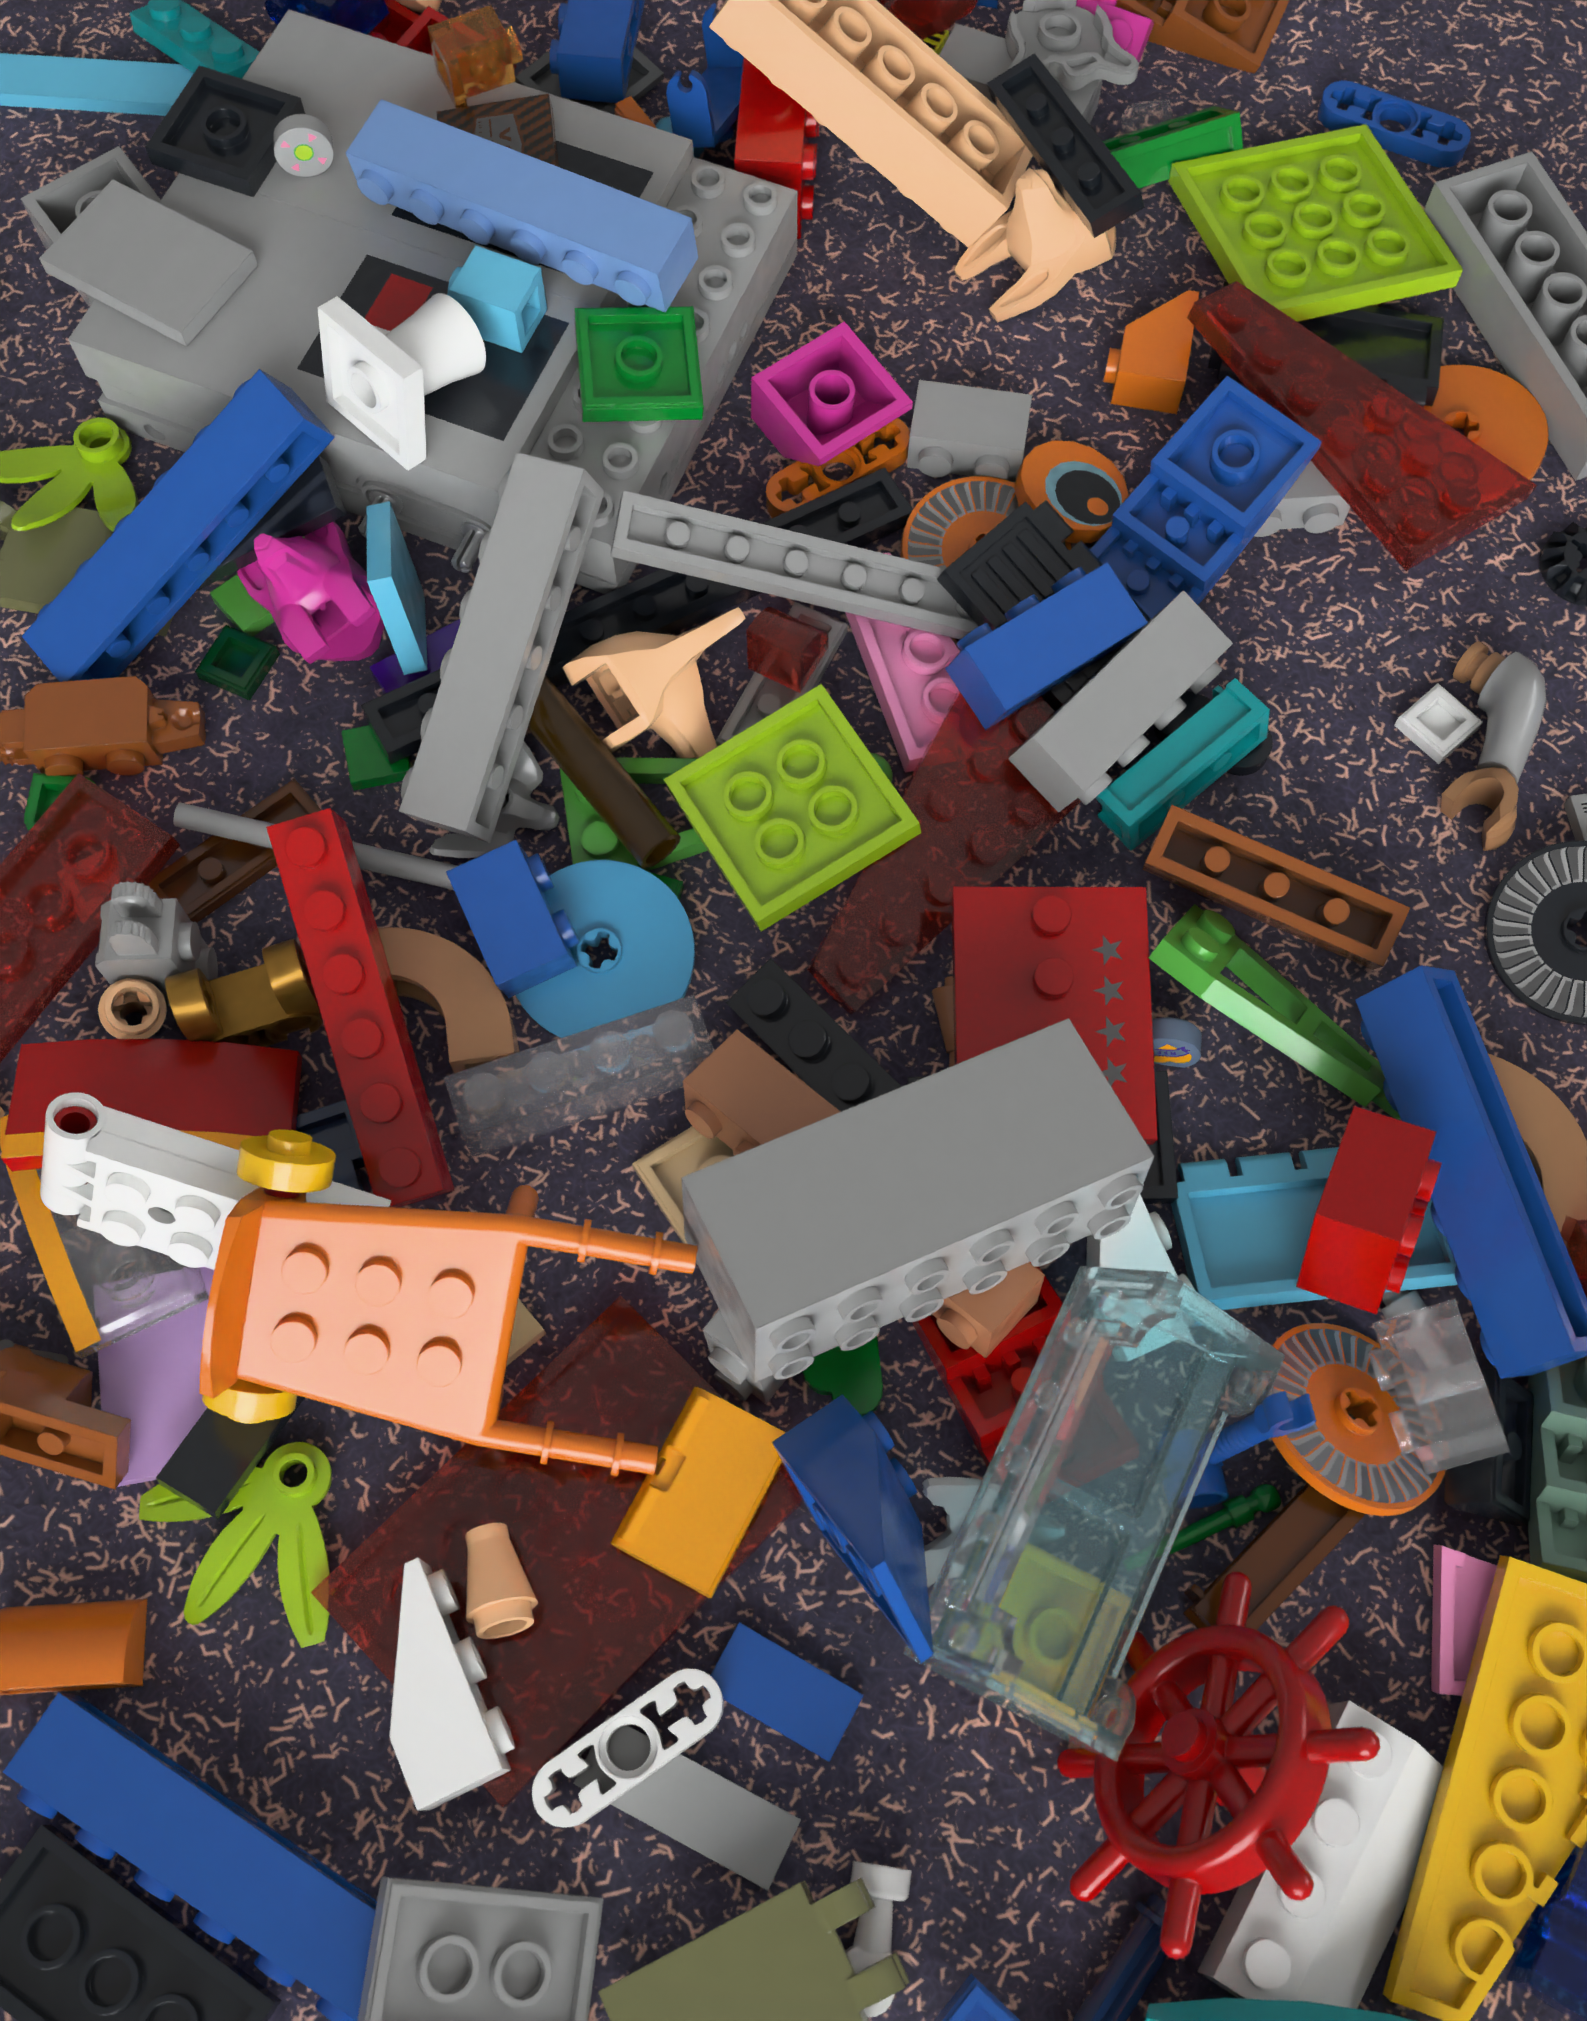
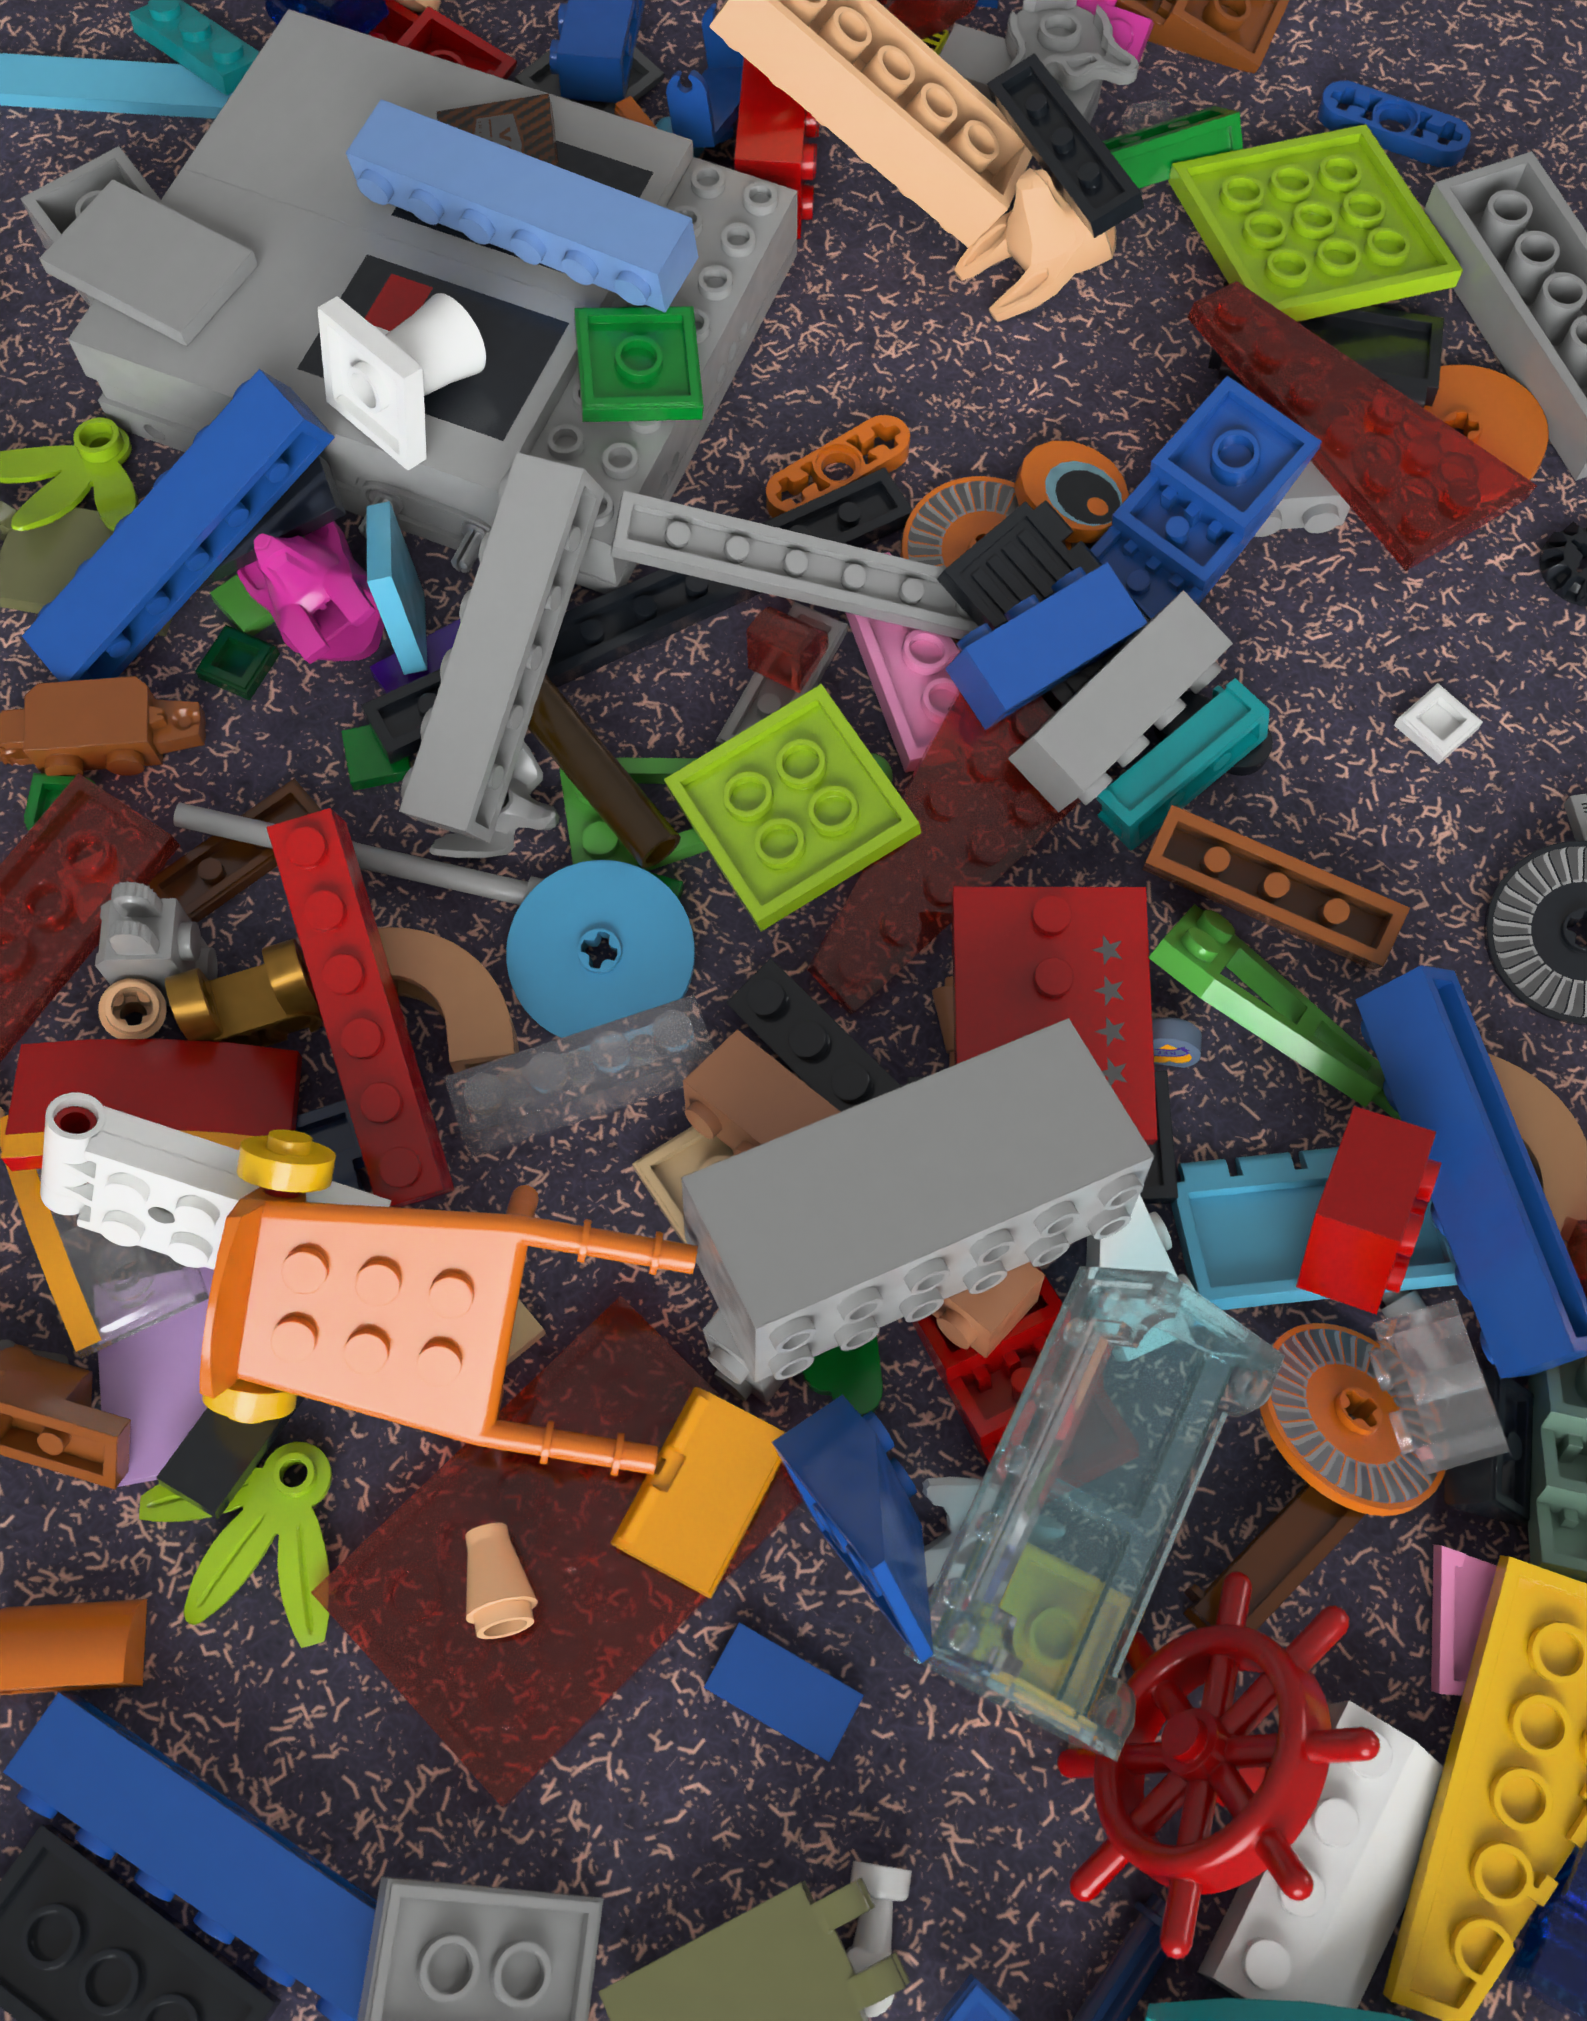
black tile [145,65,305,198] -> none
light grey tile [273,114,333,177] -> none
white slope [389,1558,515,1811] -> none
clear orange brick [427,5,523,108] -> none
blue brick [446,840,580,998] -> none
medium azure brick [447,245,547,353] -> none
white beam [532,1669,724,1827] -> none
light nougat piece [562,607,746,758] -> none
light grey tile [573,1715,801,1890] -> none
dark pink slope [751,321,913,466] -> none
light grey brick [907,380,1032,482] -> none
orange slope [1103,290,1199,414] -> none
green piece [1128,1483,1281,1570] -> none
blue brick [1165,1391,1316,1510] -> none
piece [1440,641,1547,851] -> none

